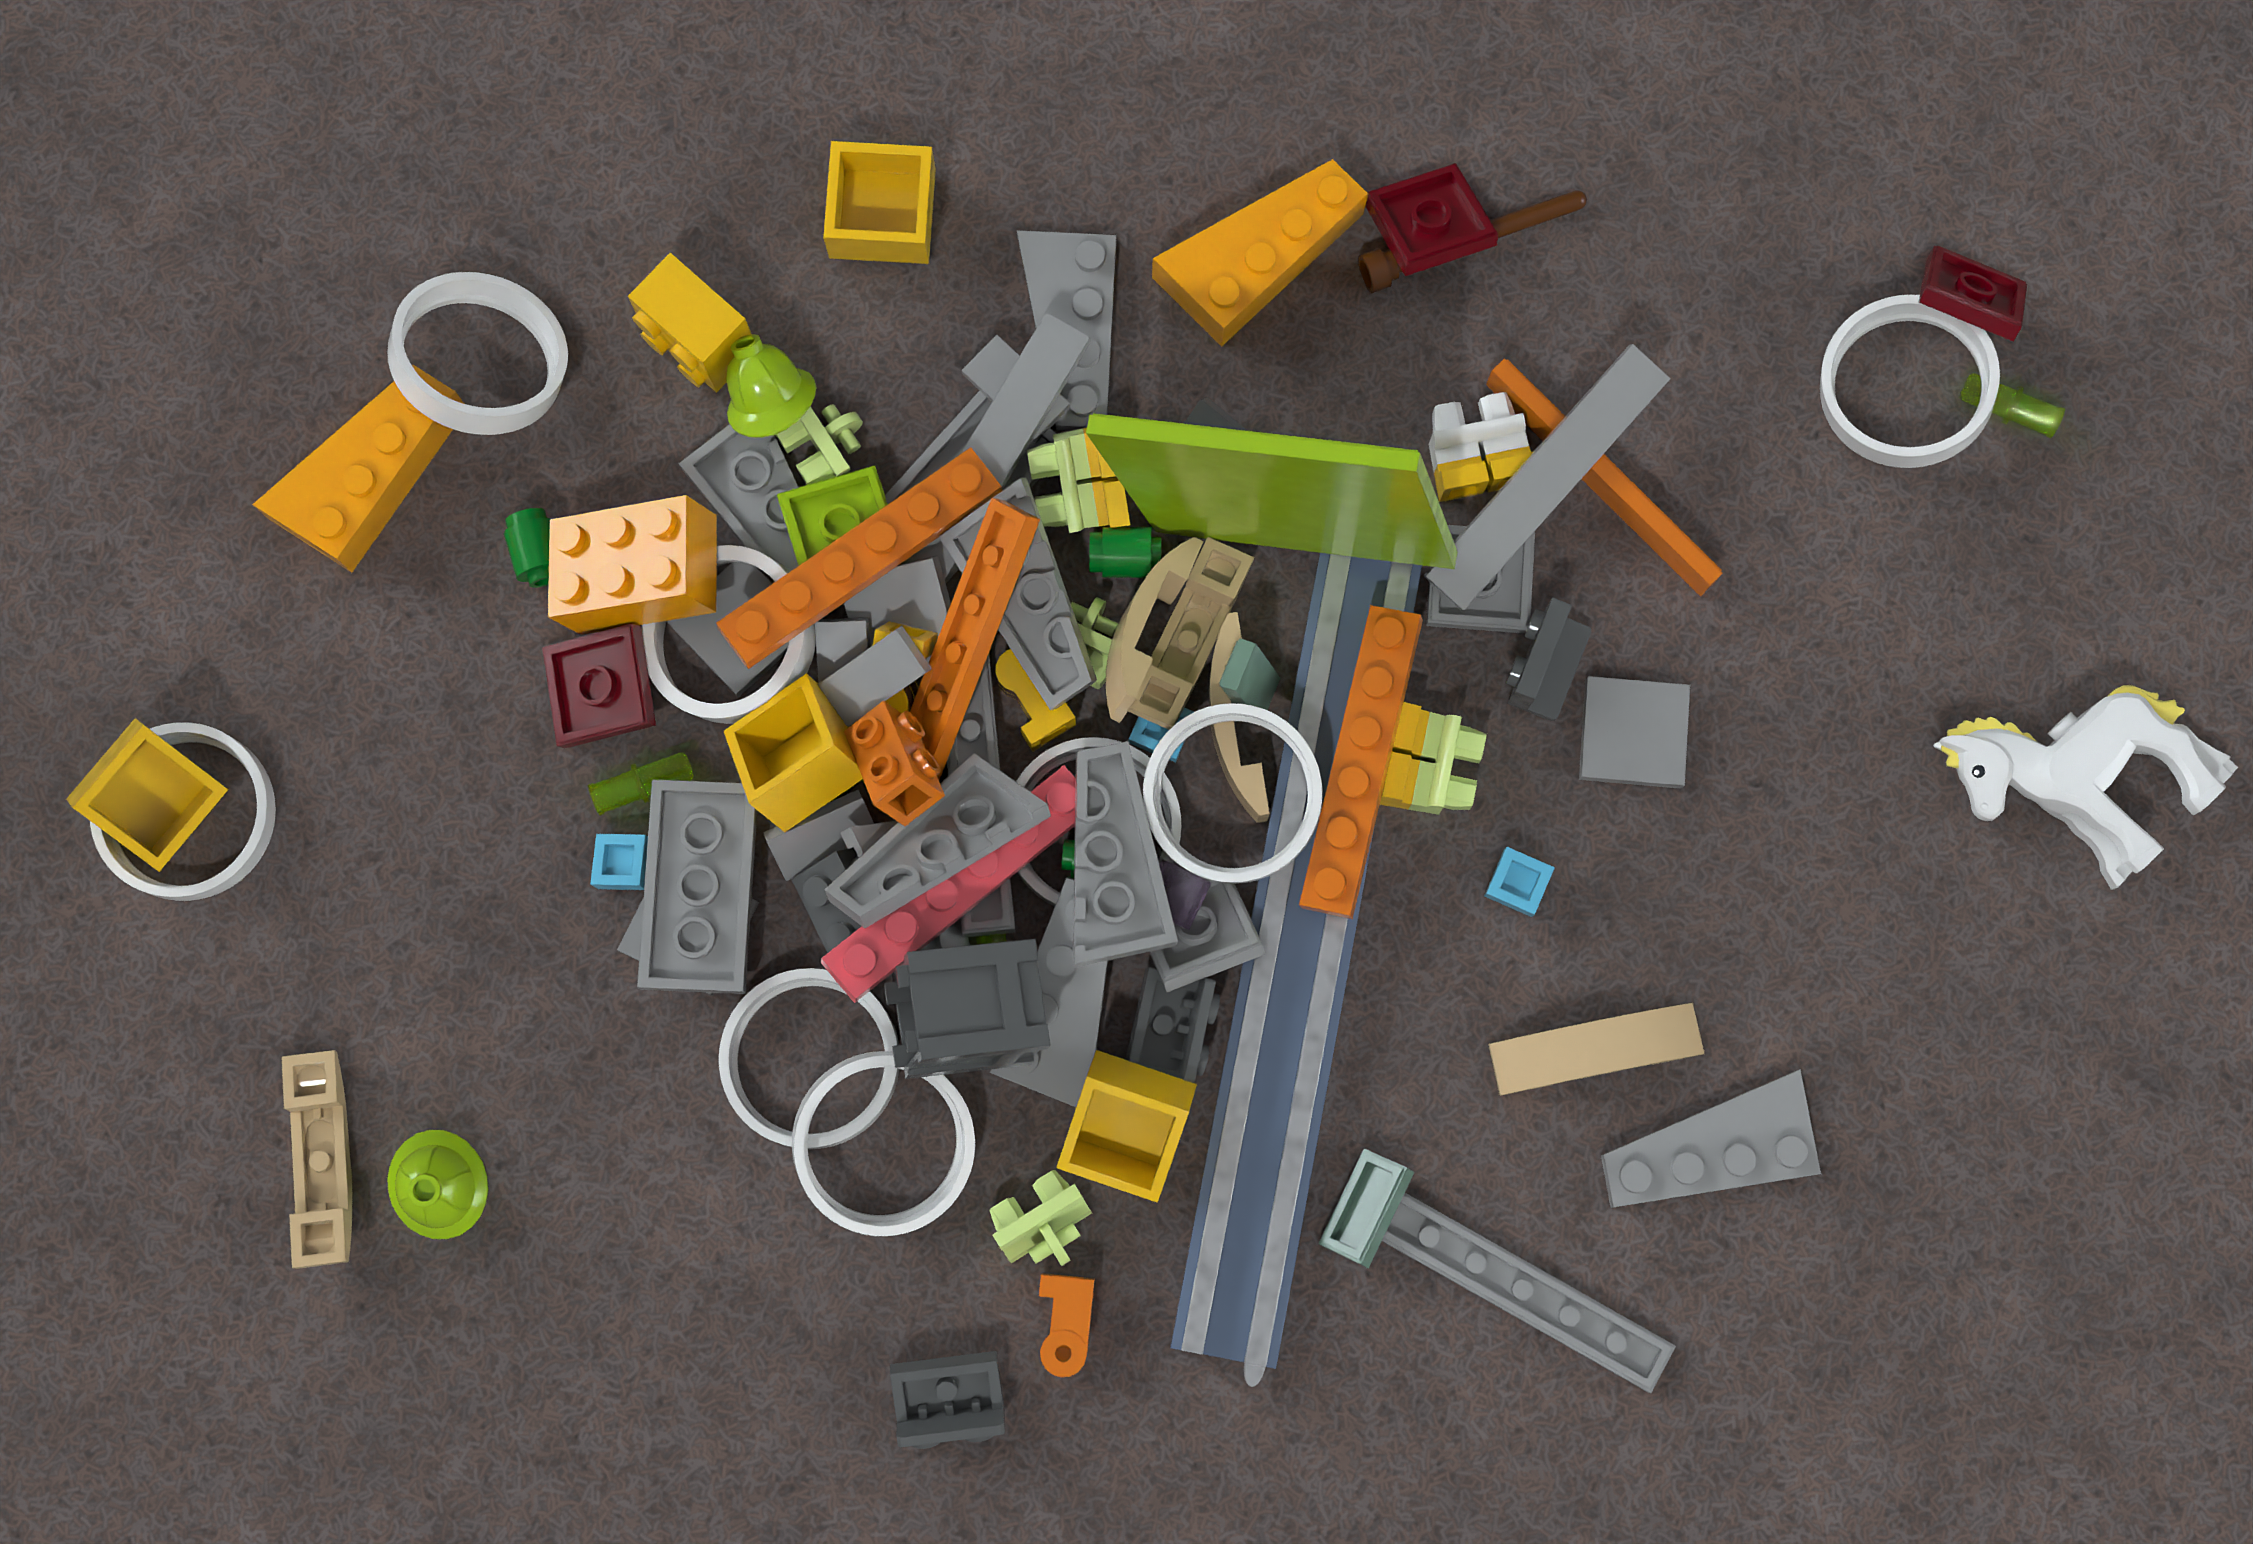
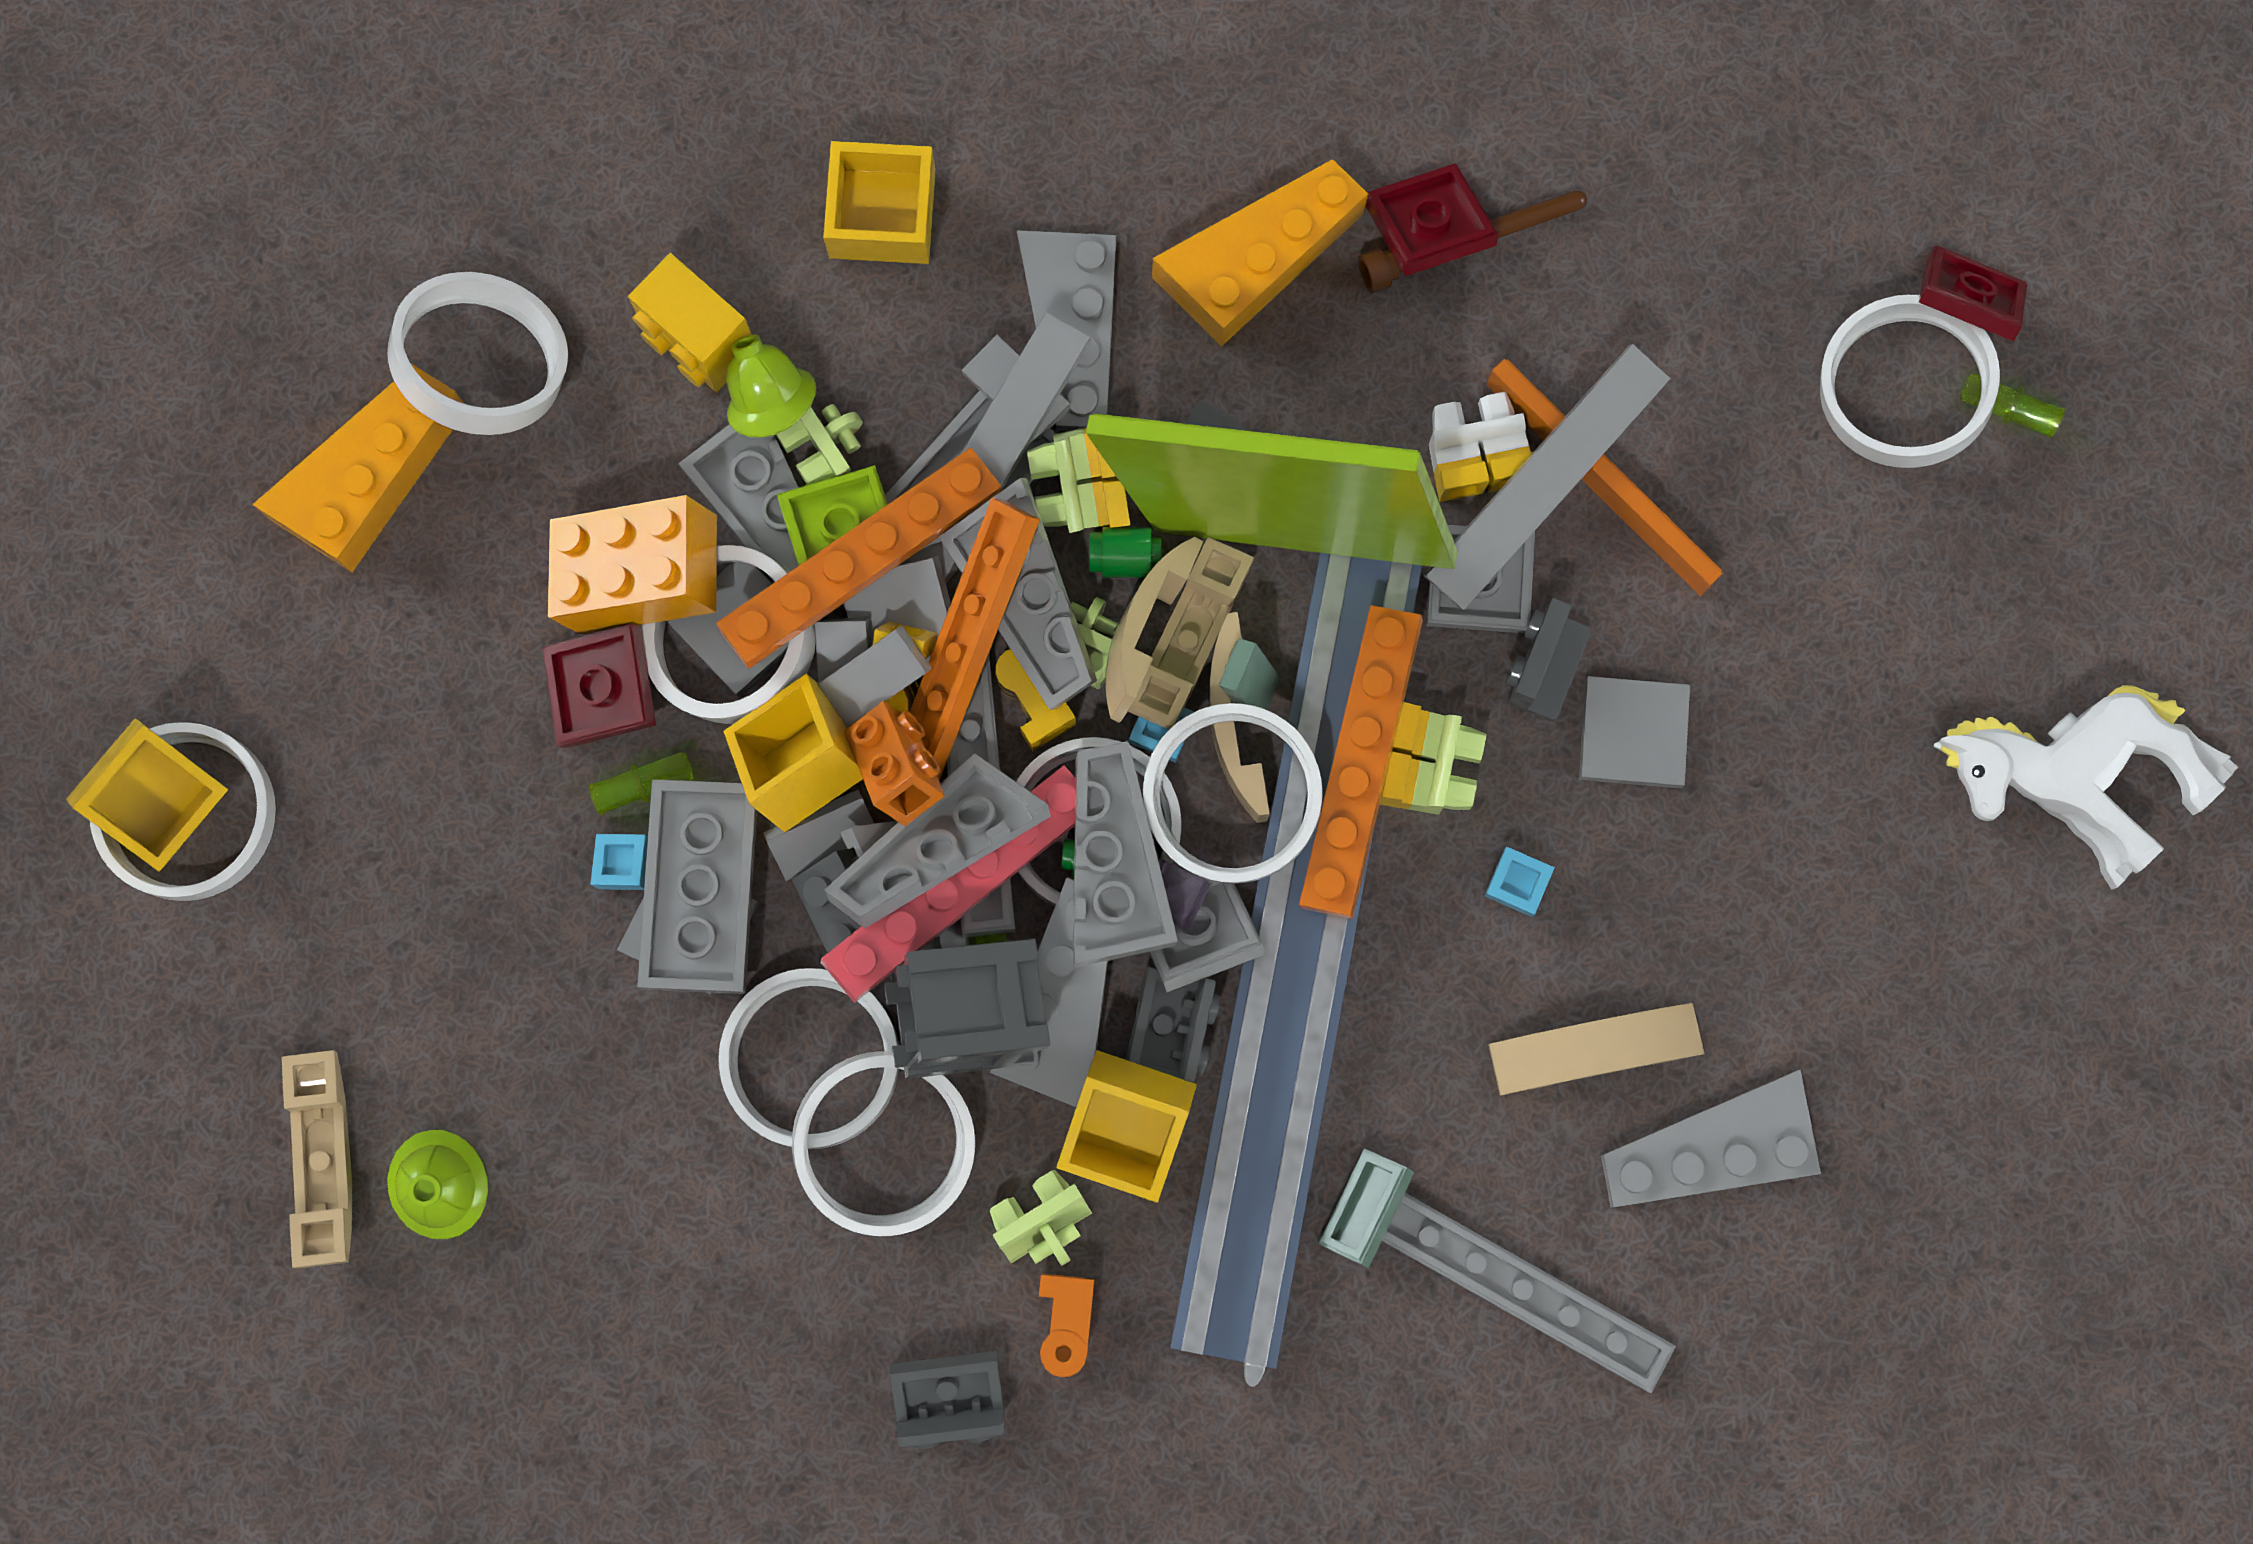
green brick [503,508,551,588] -> none

